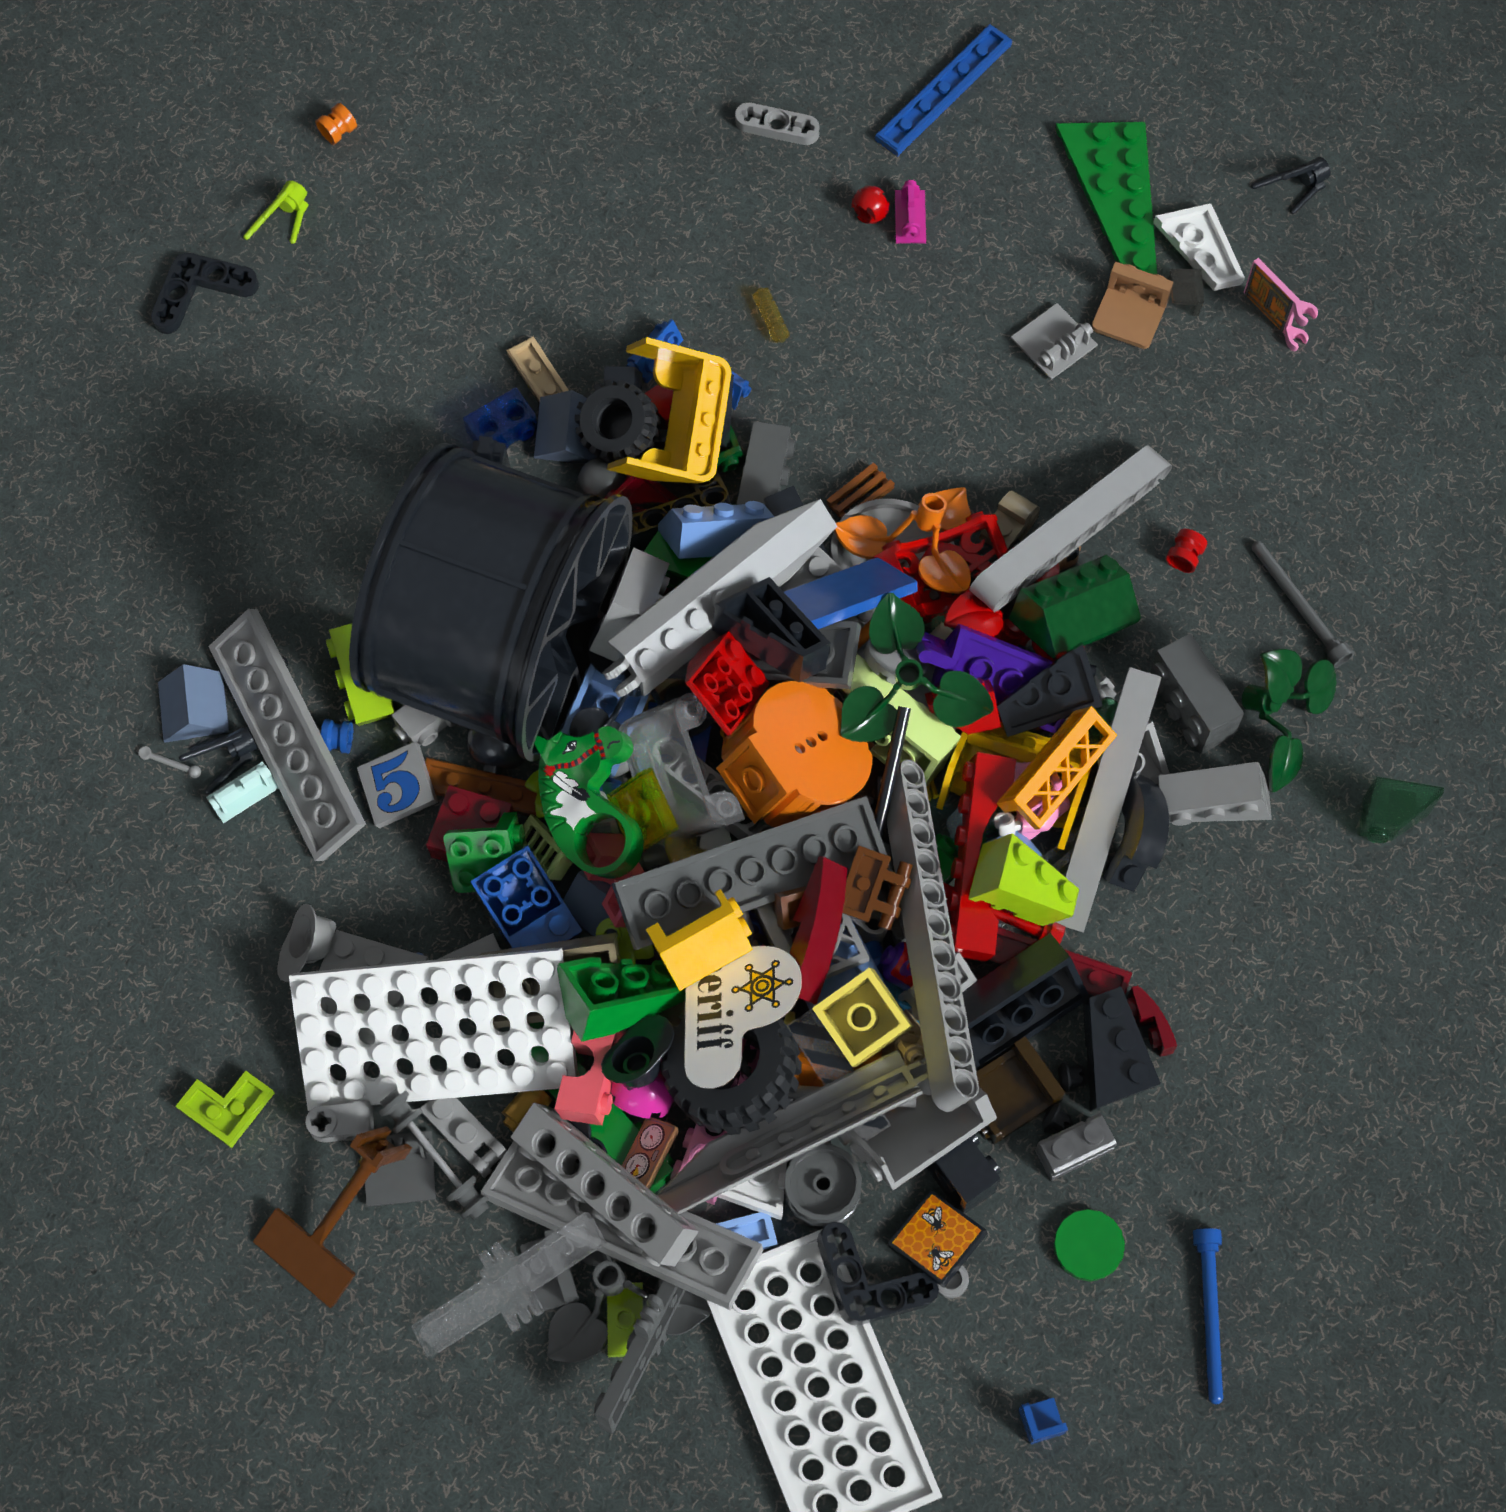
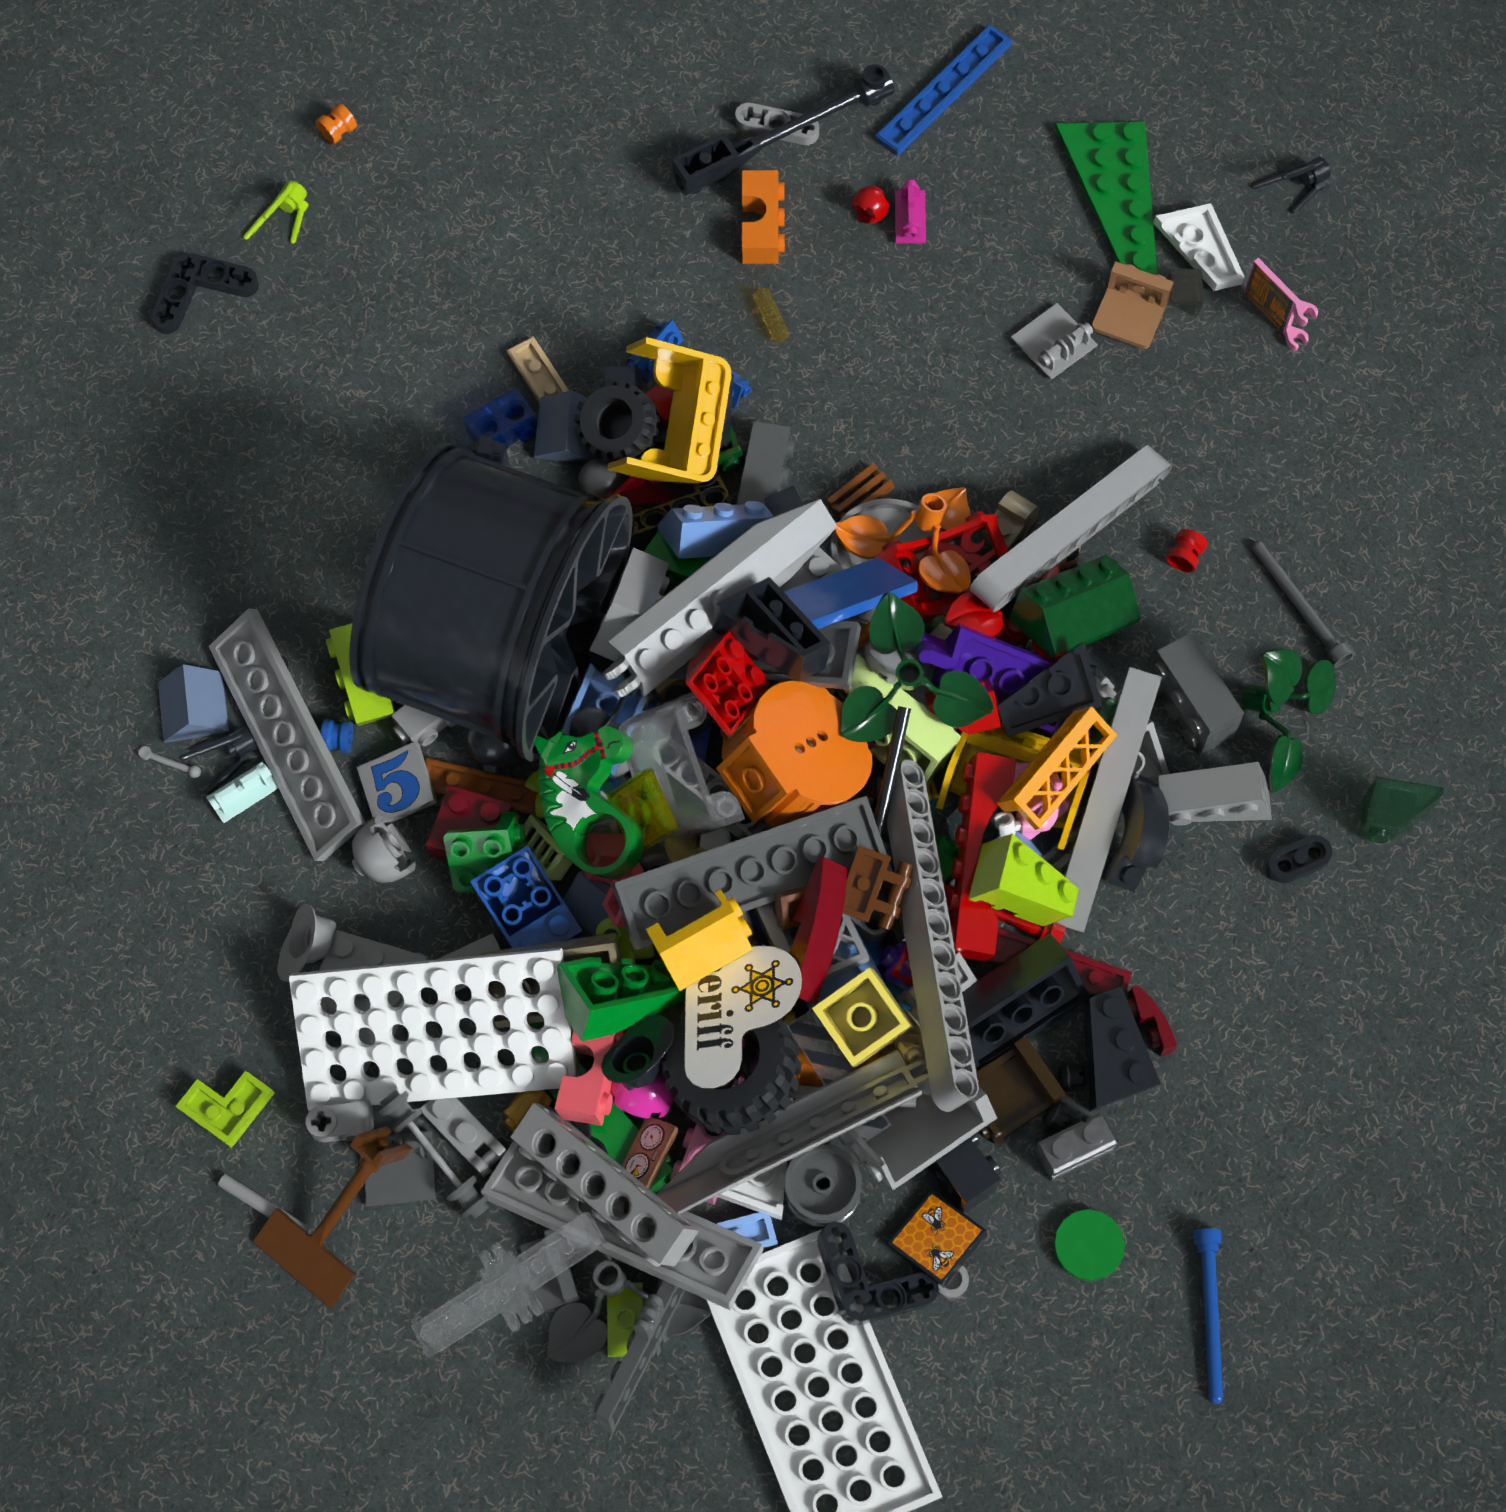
blue panel [1018,1397,1068,1445] -> none
none -> light grey bar [218,1174,312,1233]
none -> light grey cylinder [352,815,416,883]
none -> black bar [672,64,894,196]
none -> orange arch [742,170,785,264]
none -> black plate [1267,835,1333,883]

